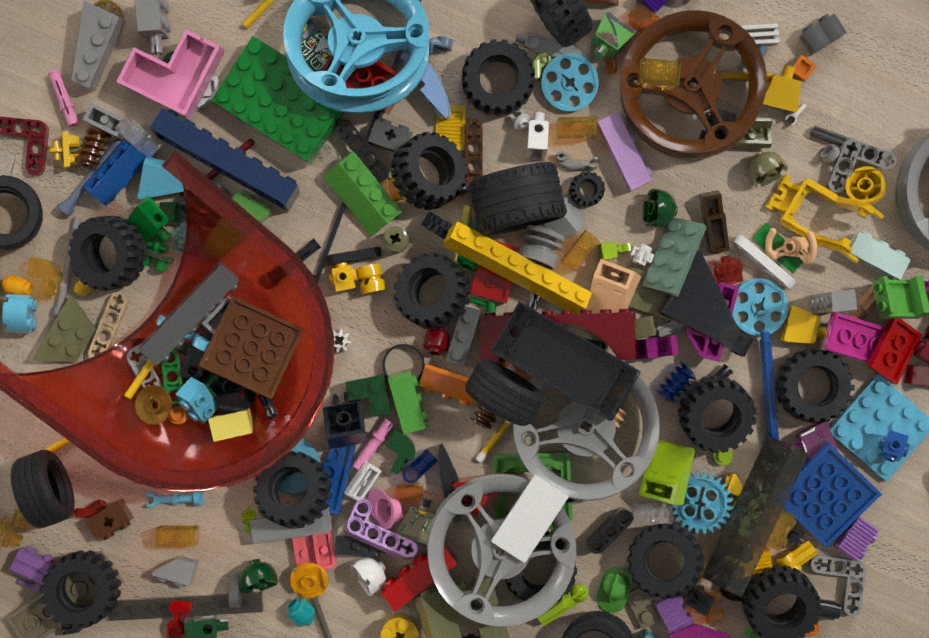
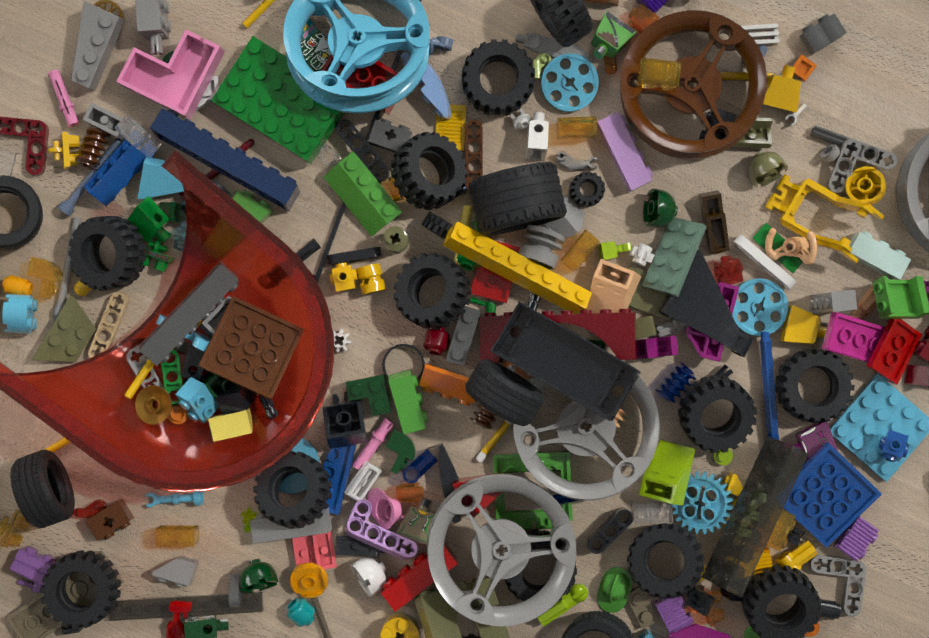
white tile [491,474,569,563] -> none

